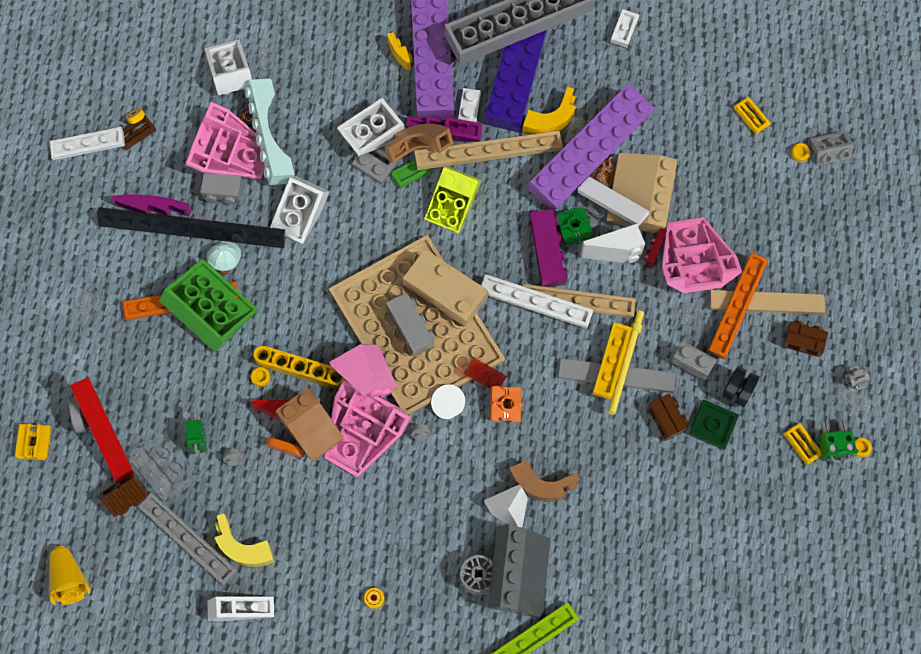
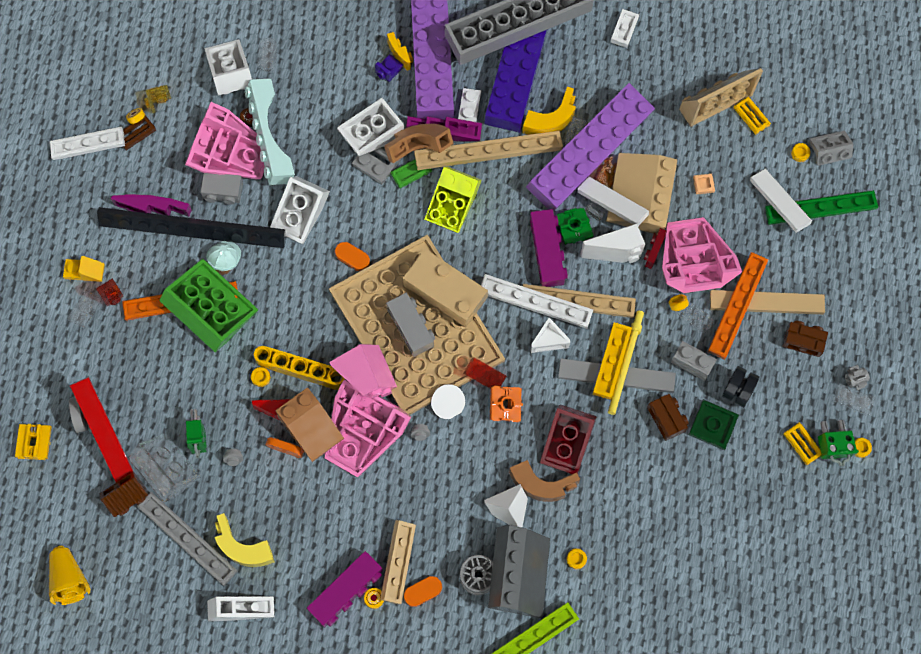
none -> yellow slope [63,256,105,282]
none -> clear red plate [96,278,124,307]
none -> clear yellow bracket [144,85,171,113]
none -> magenta brick [307,551,383,628]
none -> orange tile [335,242,370,271]
none -> dark purple bracket [375,54,404,82]
none -> tan plate [380,520,416,604]
none -> orange tile [404,576,442,607]
none -> white slope [531,318,570,353]
none -> dark red slope [540,404,597,474]
none -> yellow tile [567,549,587,569]
none -> yellow tile [669,294,689,311]
none -> tan slope [679,68,763,127]
none -> light nougat tile [693,174,715,195]
none -> white tile [750,169,812,233]
none -> green tile [765,190,878,225]

